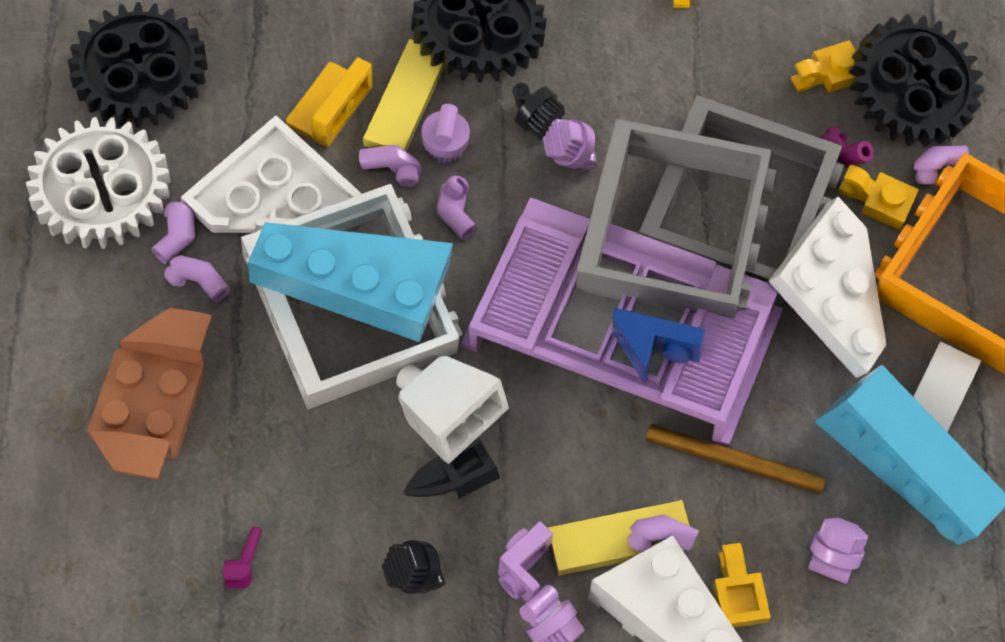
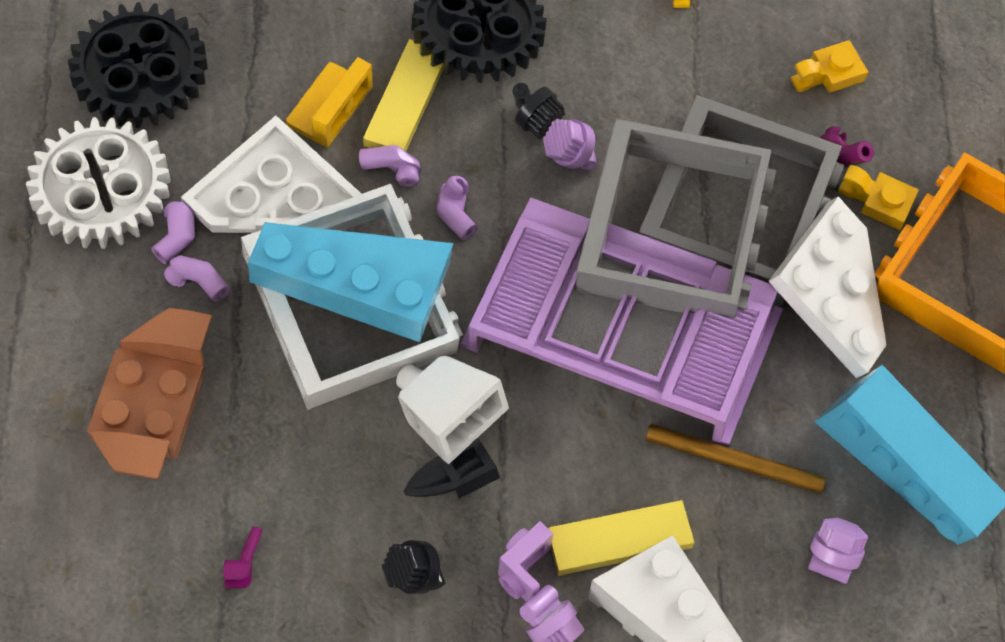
lavender piece [421,104,470,164] -> none
blue slope [612,308,705,383] -> none
lavender arm [628,515,699,552] -> none
yellow plate [712,543,771,628] -> none
black gear [848,14,984,147] -> none
lavender arm [913,145,969,184] -> none
white slope [913,341,981,432] -> none

